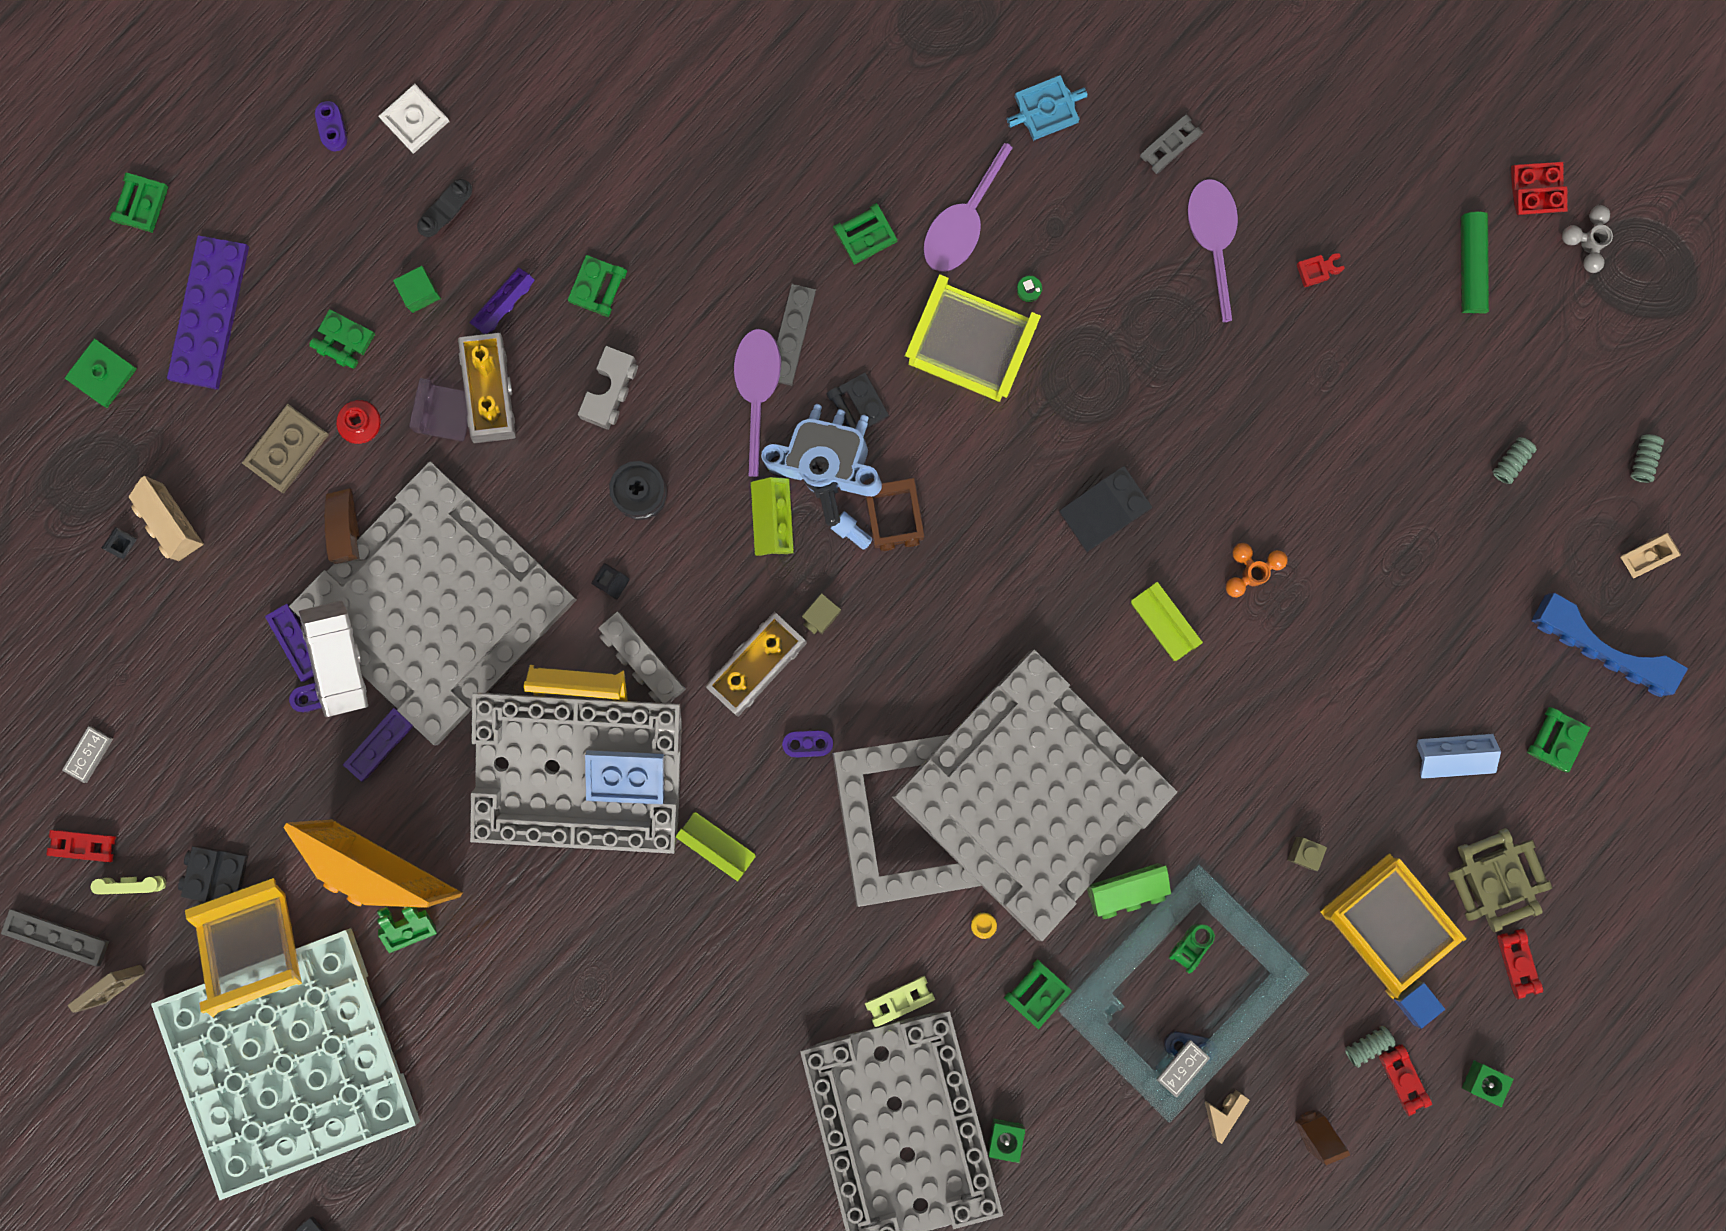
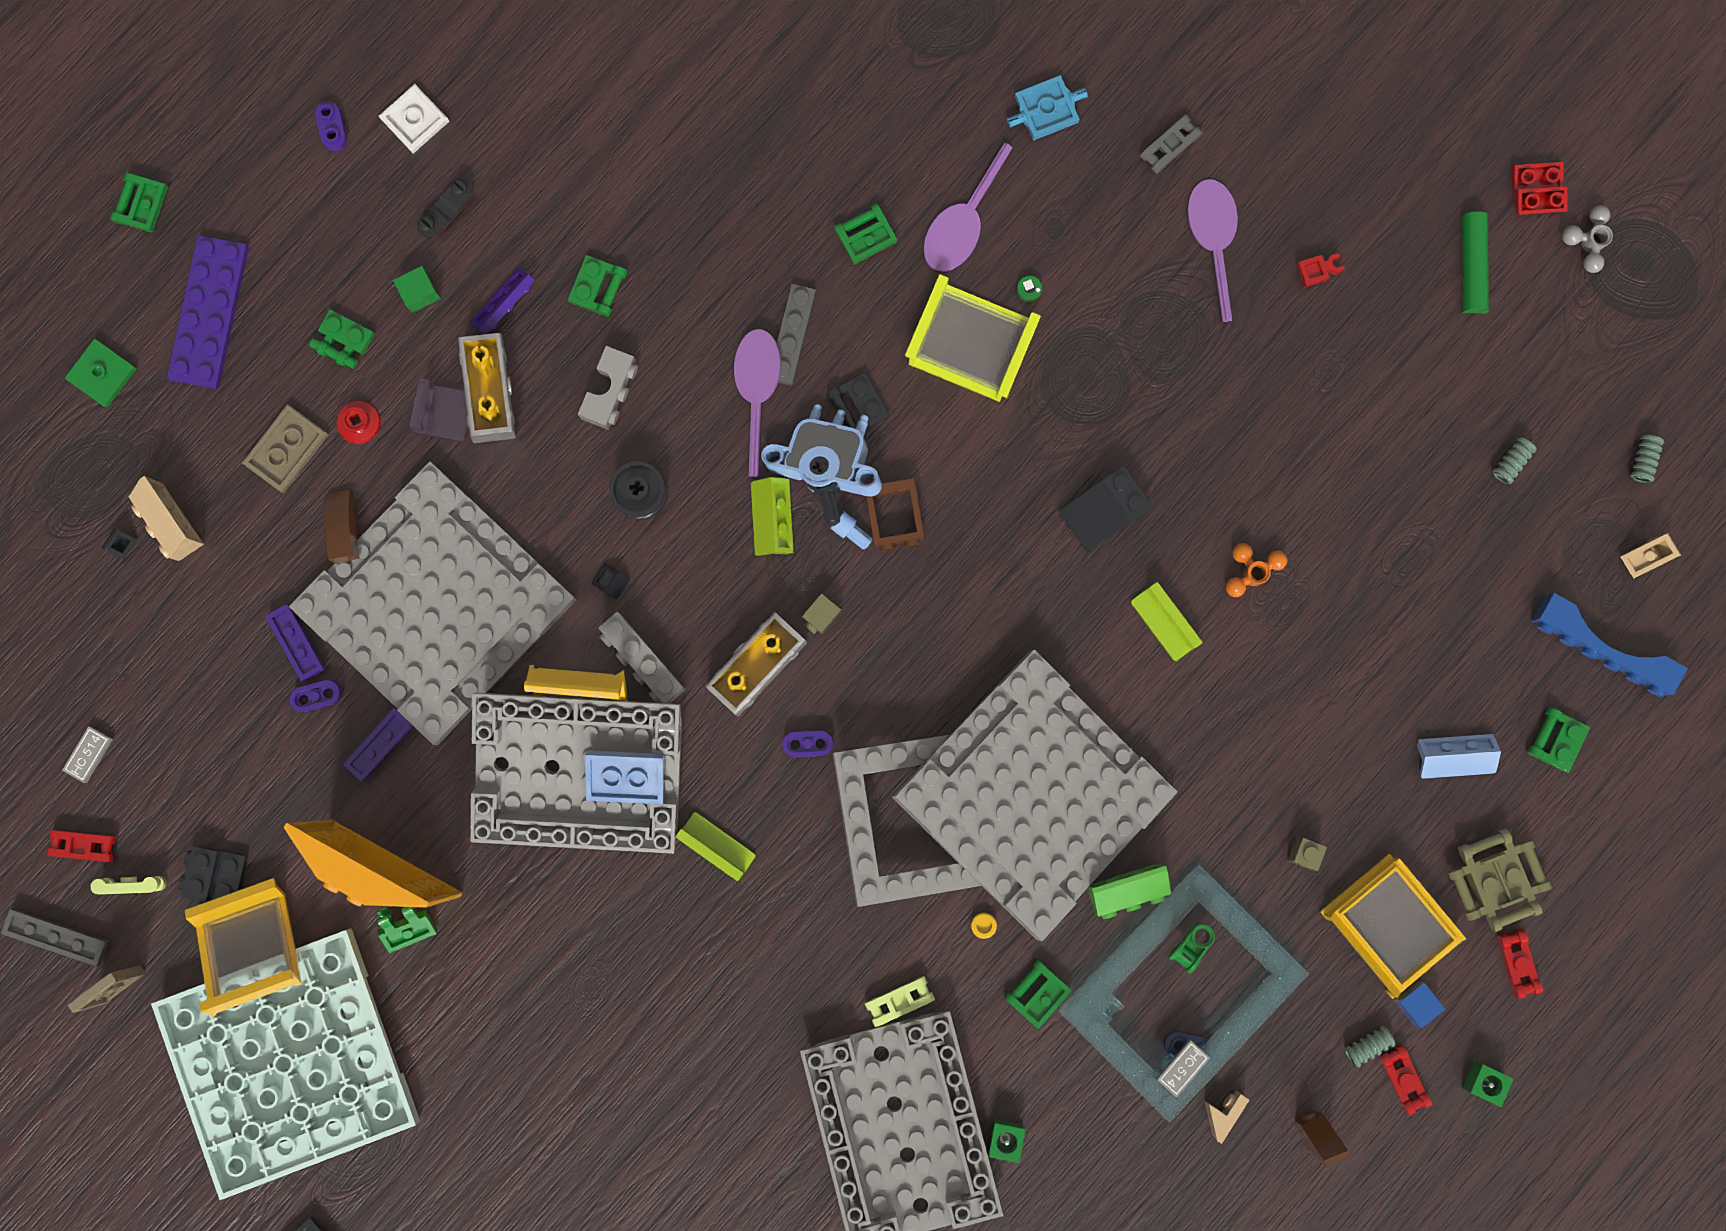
piece [299,601,368,717] -> none

